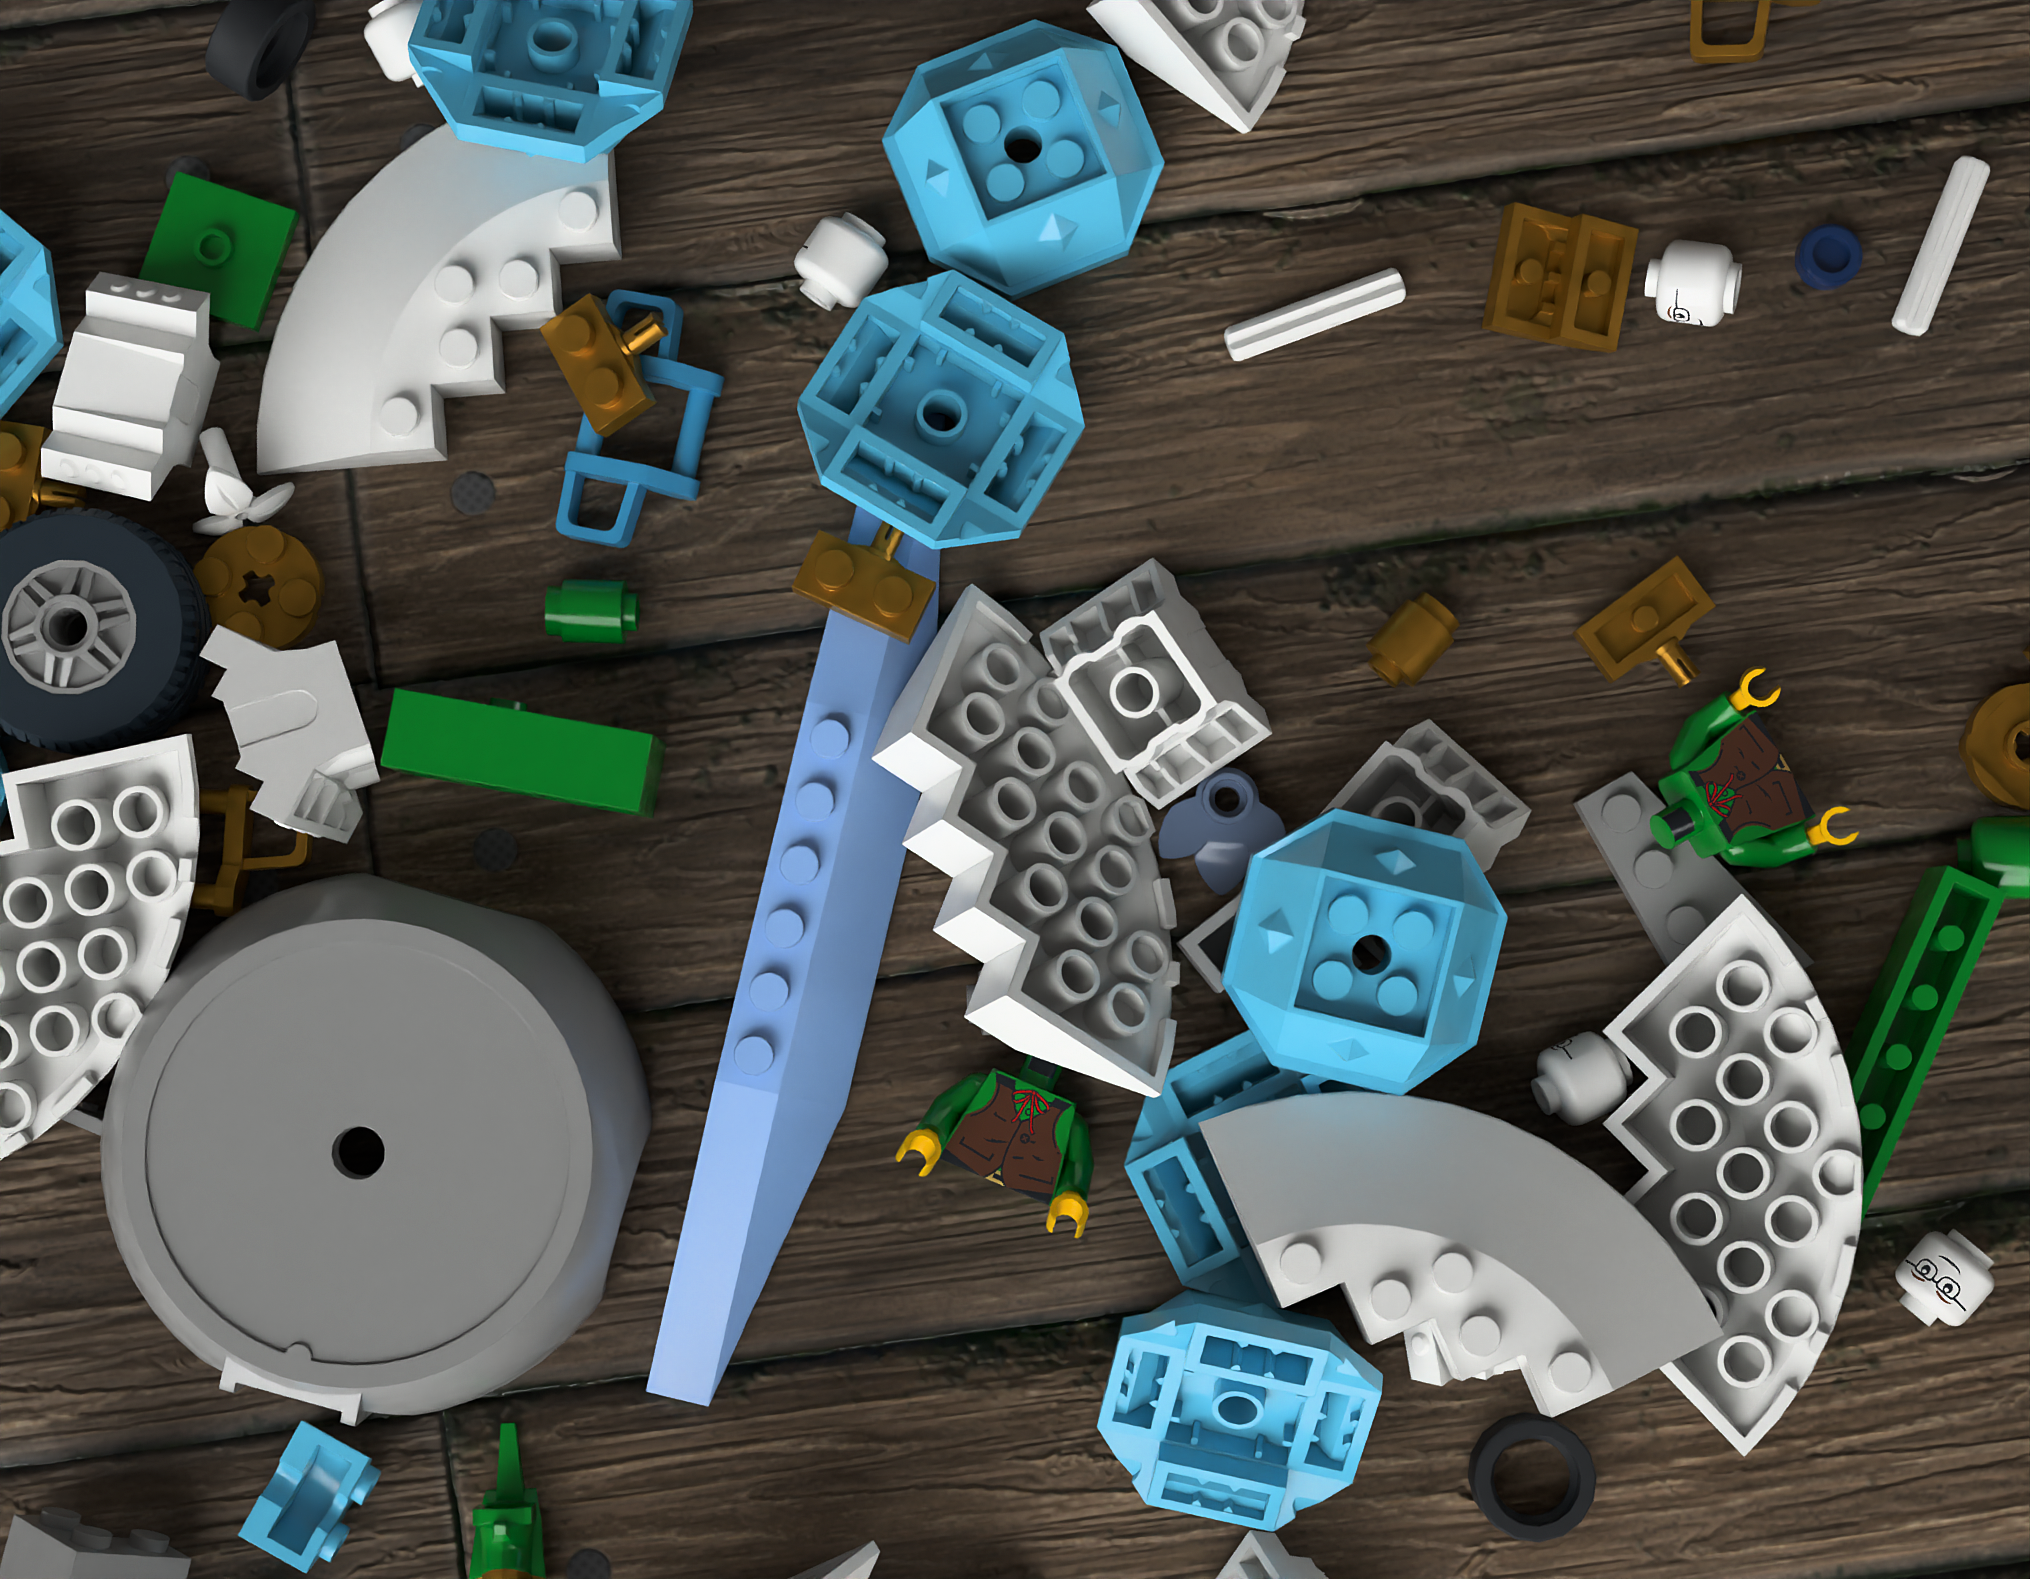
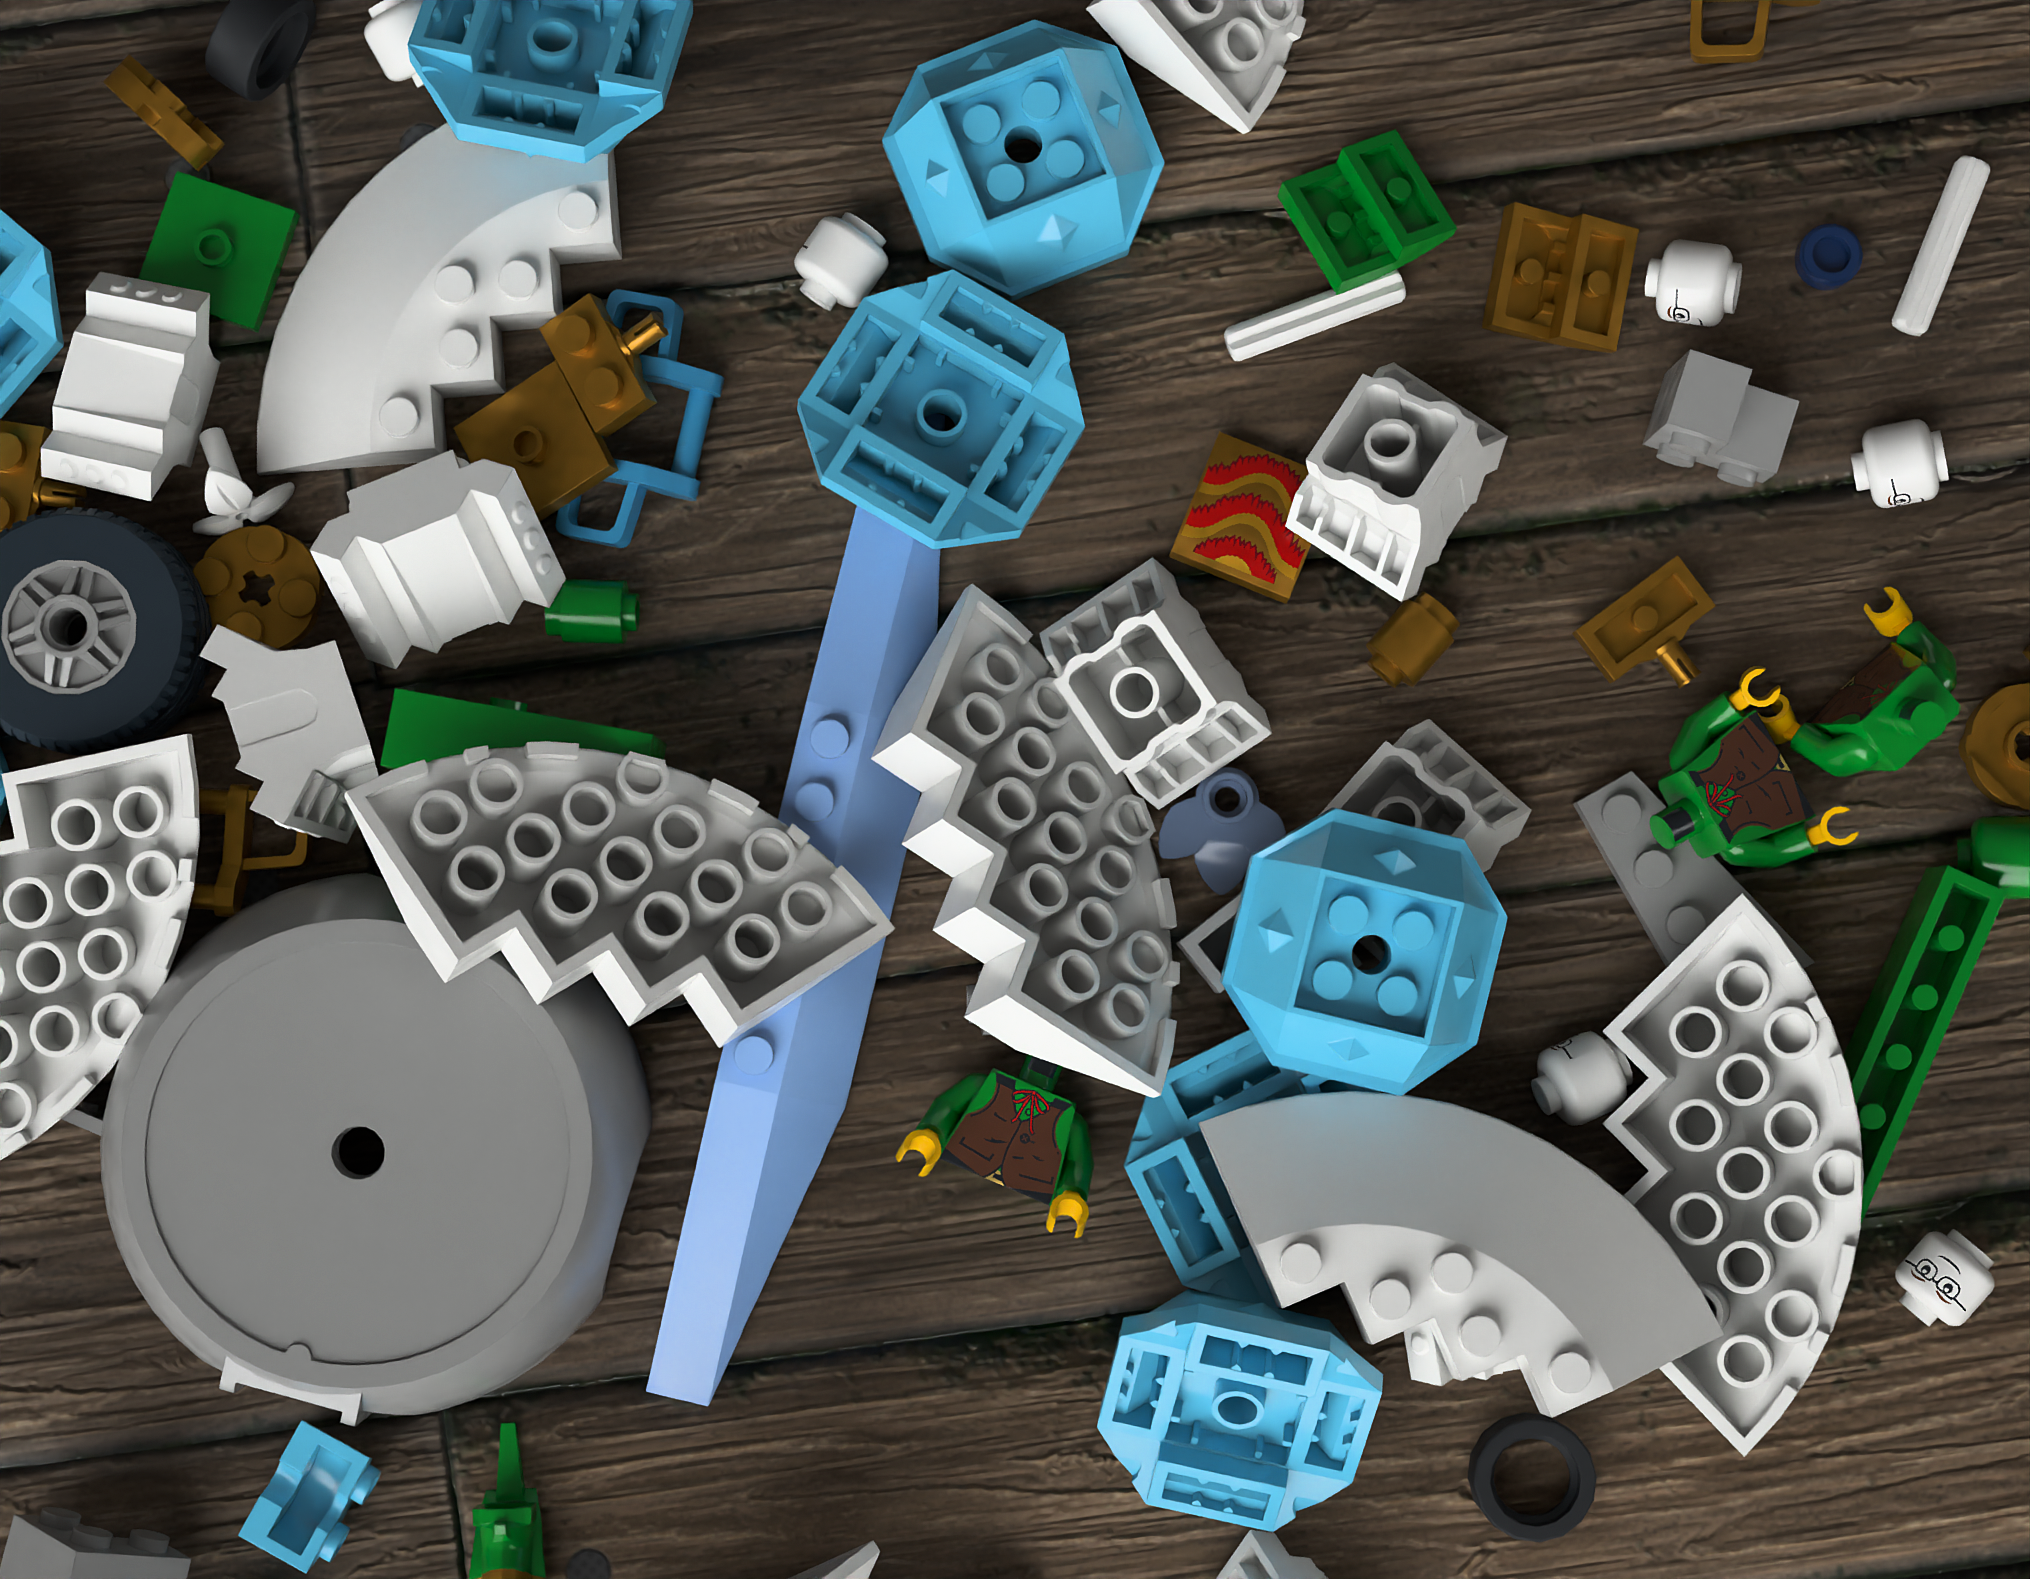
pearl gold plate [792,521,936,645] -> none
none -> pearl gold plate [103,54,225,172]
none -> white slope [309,449,566,669]
none -> white brick [344,741,895,1048]
none -> pearl gold plate [454,360,619,522]
none -> slope [1169,431,1311,604]
none -> green slope [1277,129,1457,295]
none -> white slope [1285,362,1508,602]
none -> light grey brick [1642,349,1799,487]
none -> green torso [1758,587,1961,777]
none -> white head [1850,419,1949,508]

